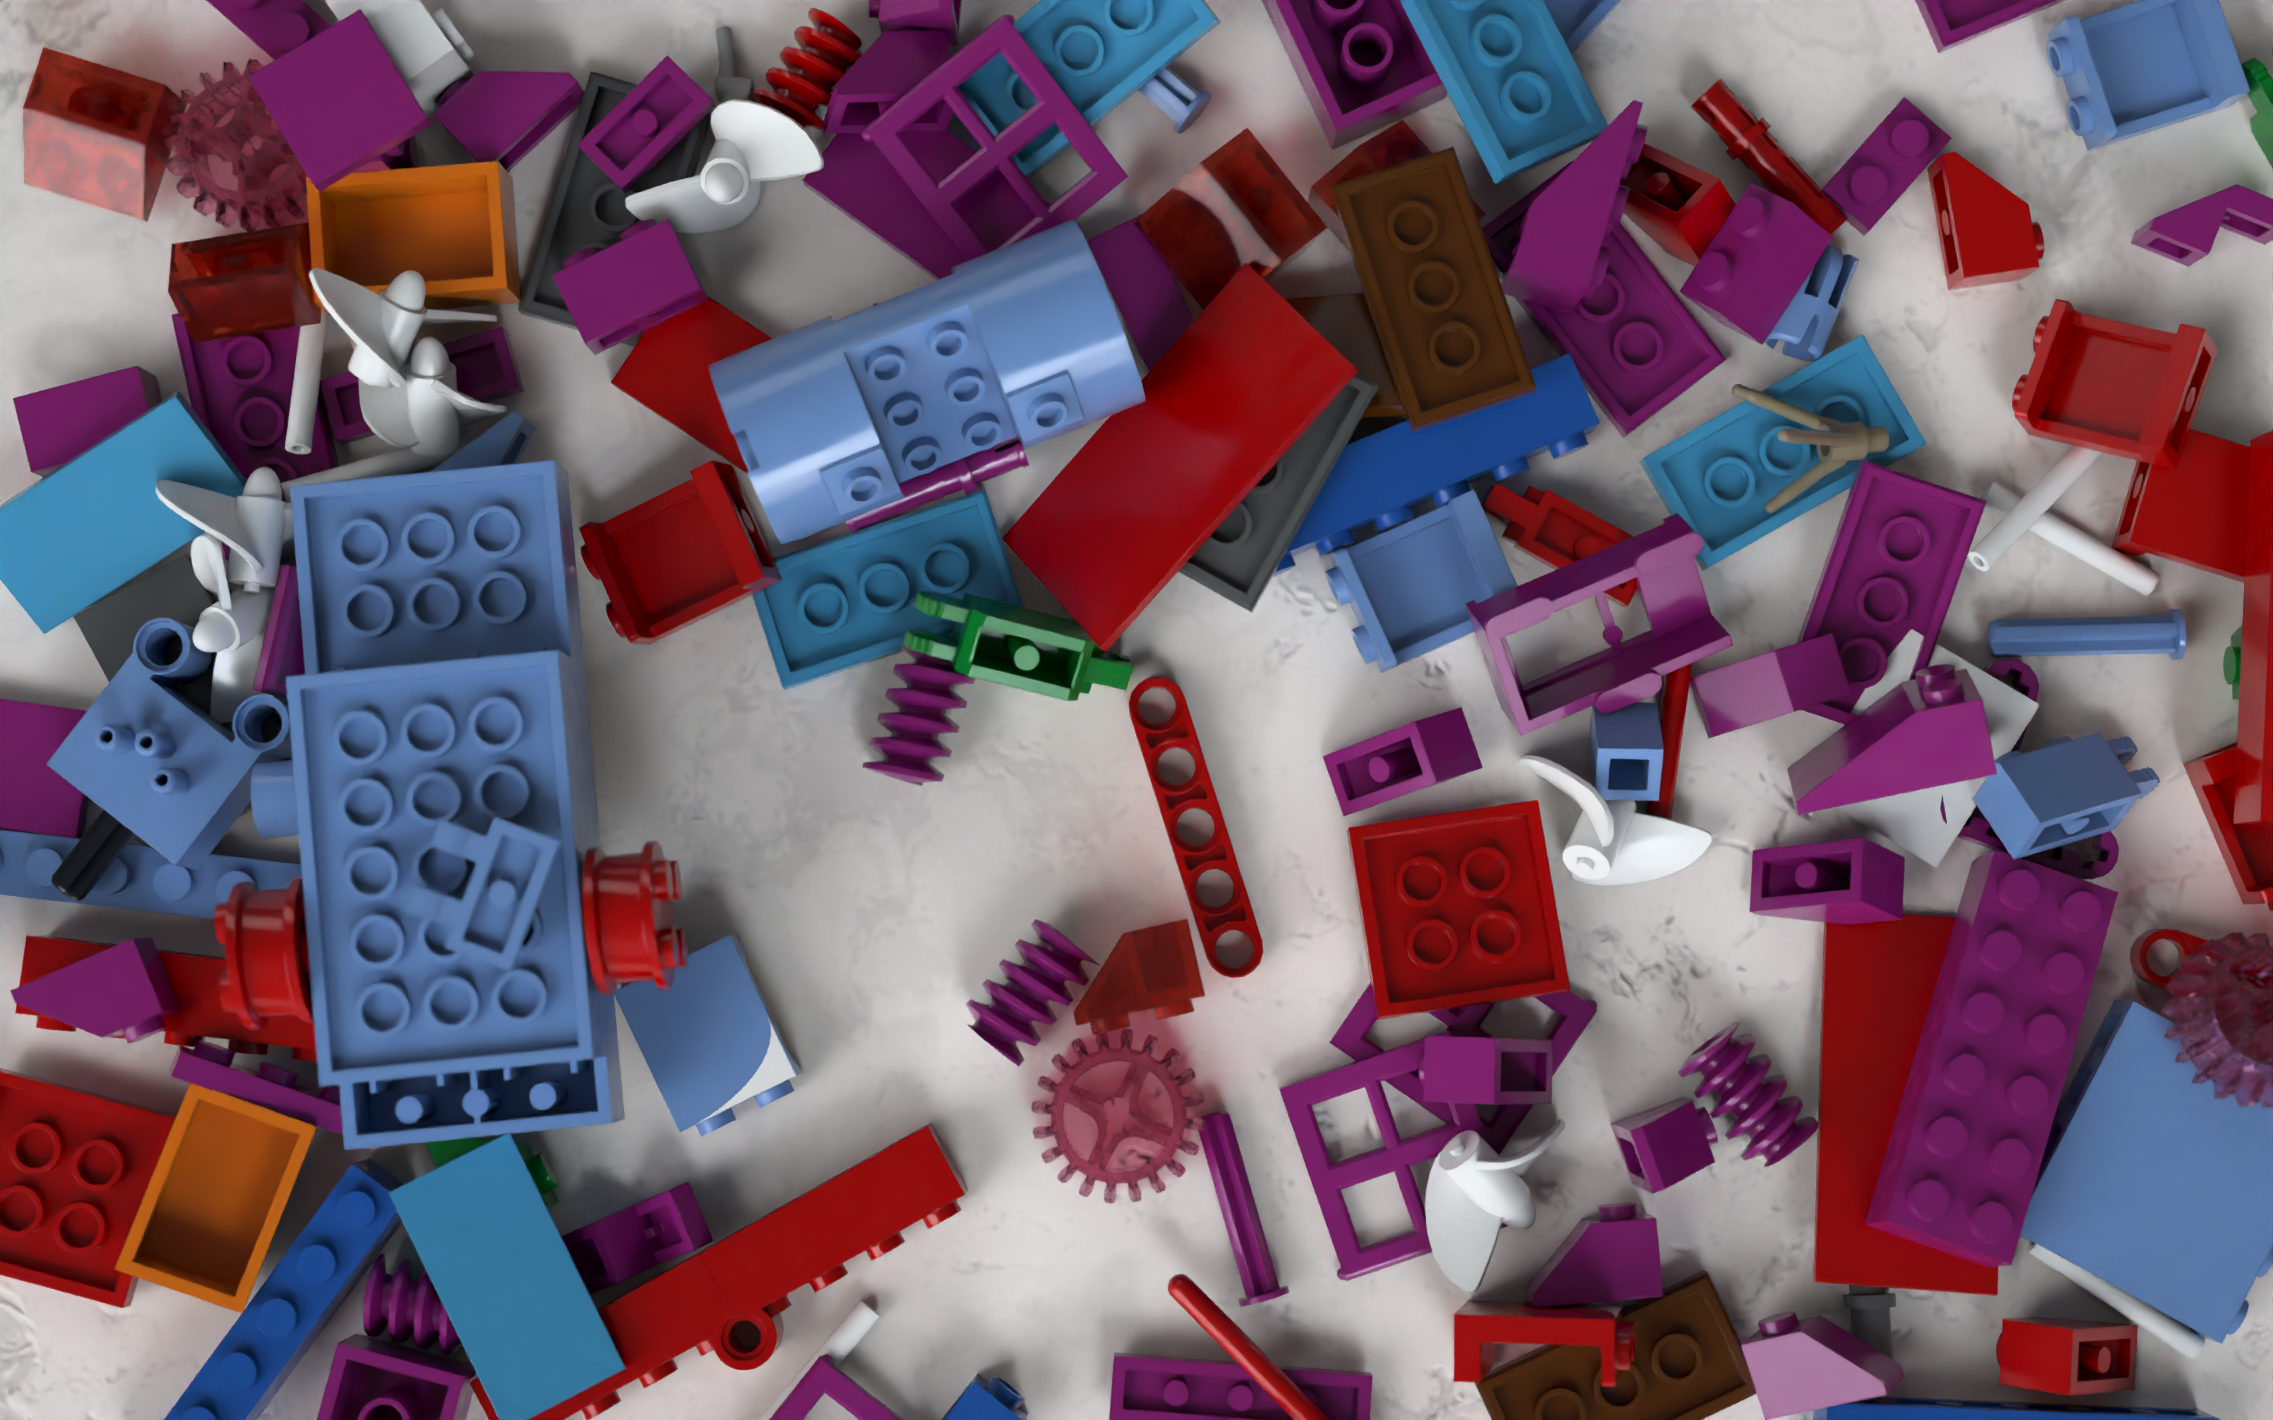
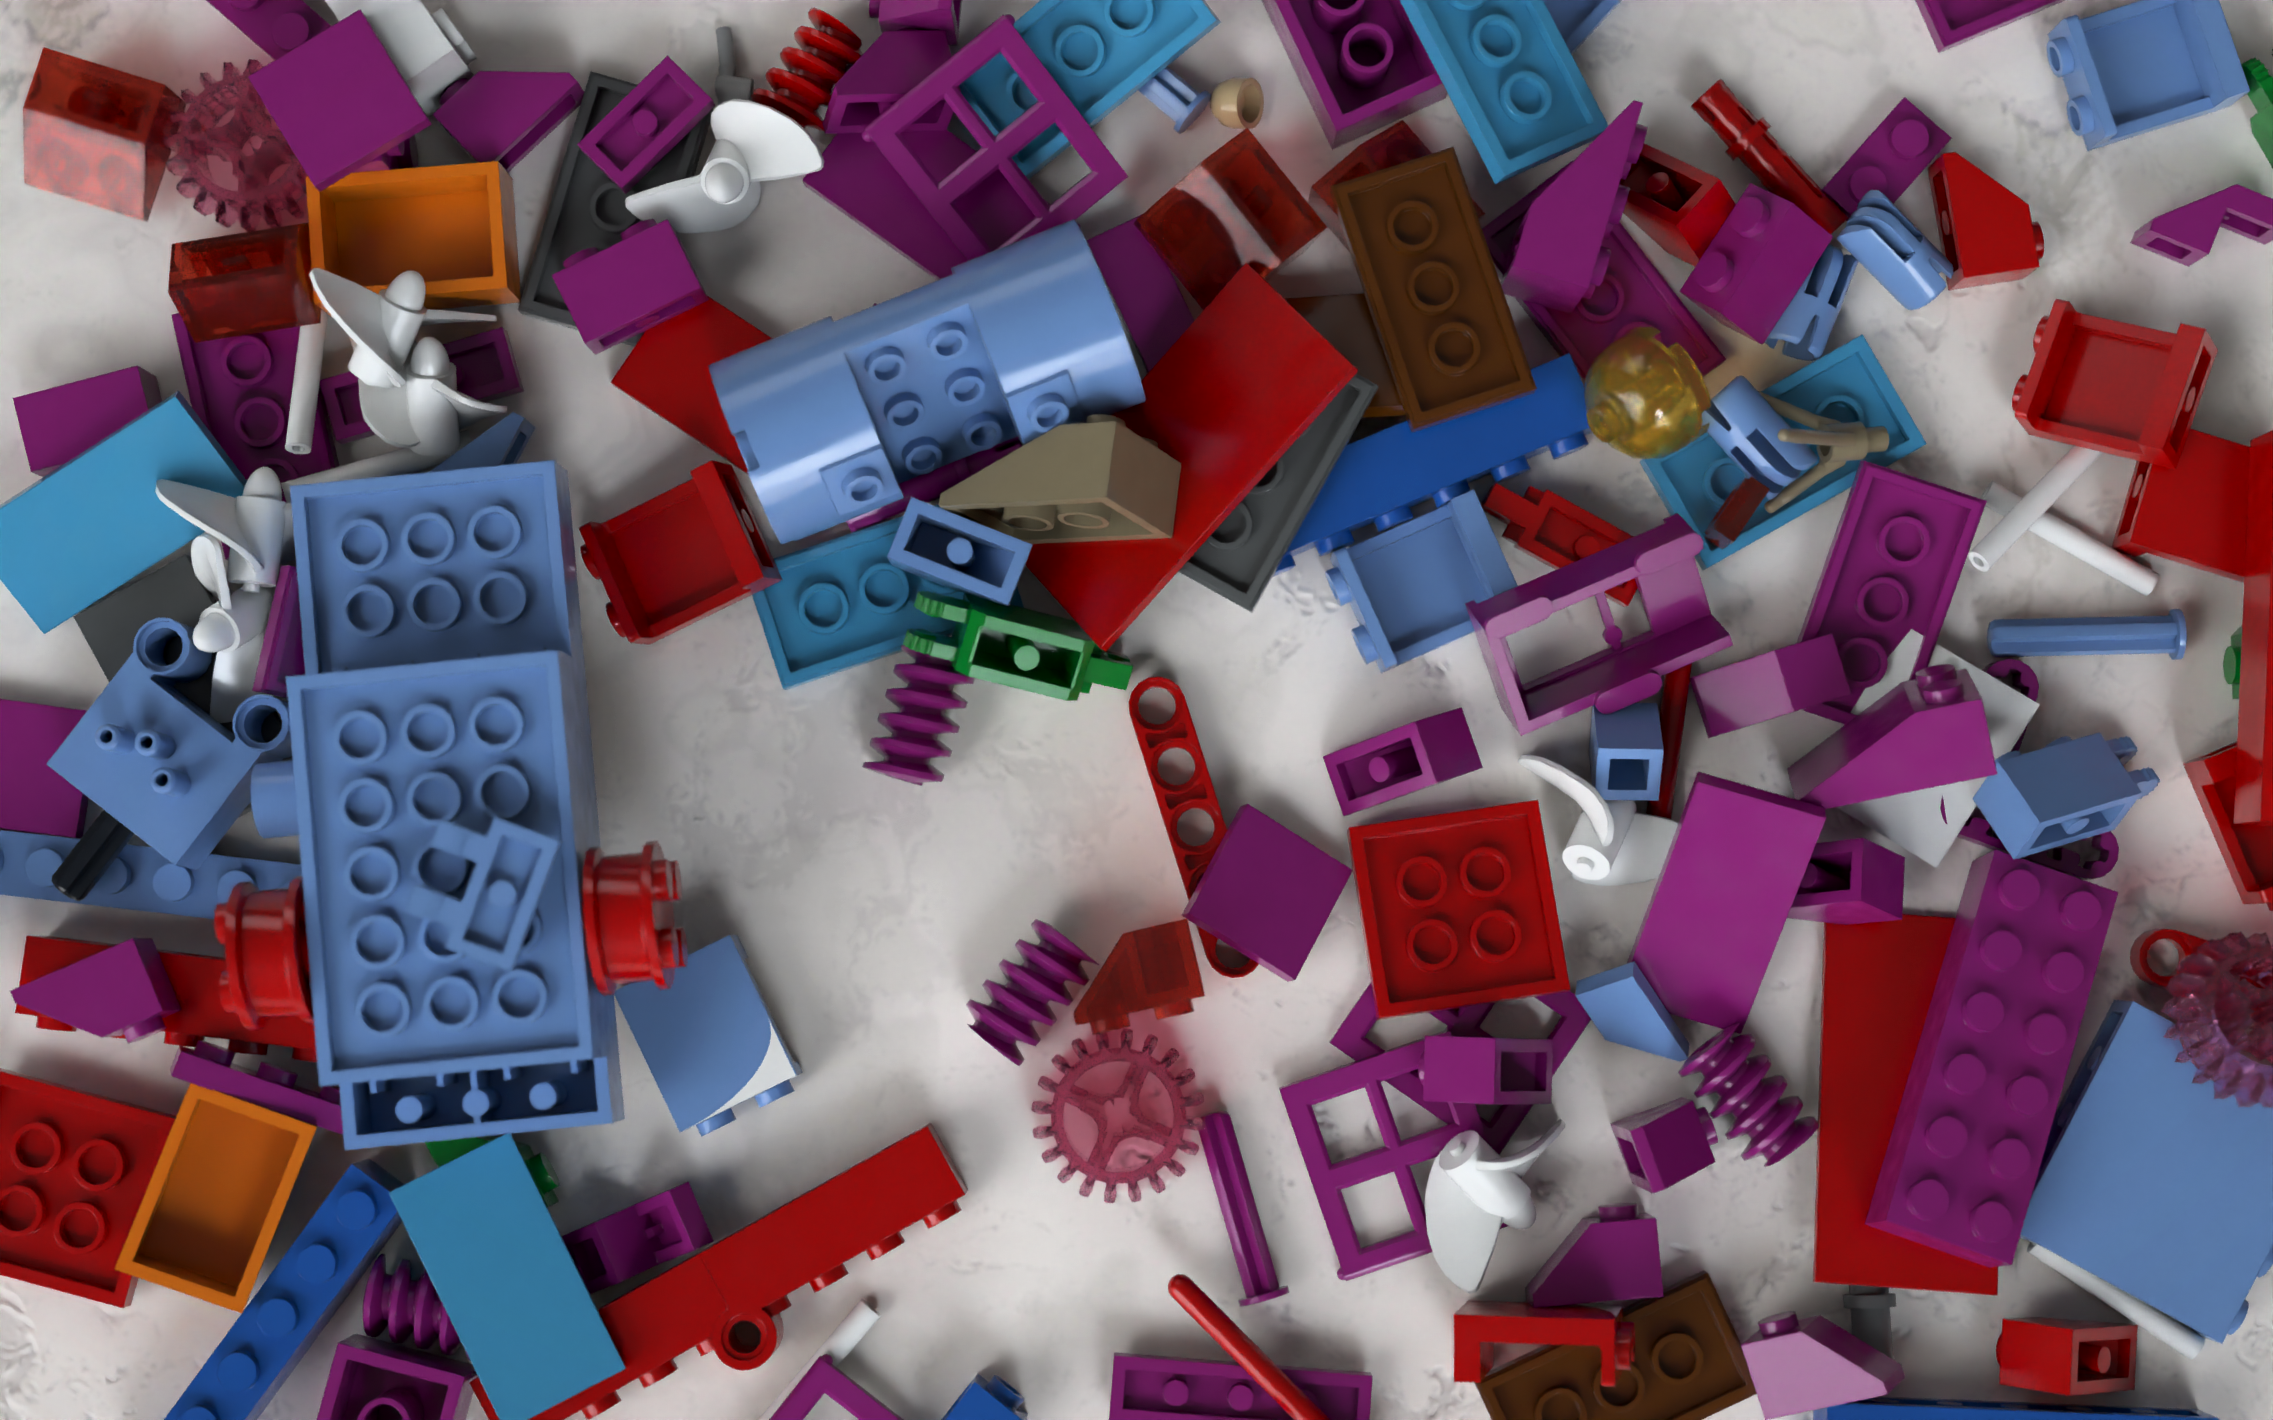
none -> medium blue slope [887,497,1033,606]
none -> dark tan slope [939,414,1181,544]
none -> magenta tile [1181,804,1353,982]
none -> tan hinge [1210,78,1264,129]
none -> medium blue tile [1575,962,1689,1062]
none -> clear yellow cylinder [1584,327,1711,459]
none -> magenta tile [1627,772,1826,1034]
none -> medium blue arm [1695,376,1818,500]
none -> clear red tile [1703,477,1770,550]
none -> medium blue arm [1837,190,1953,310]

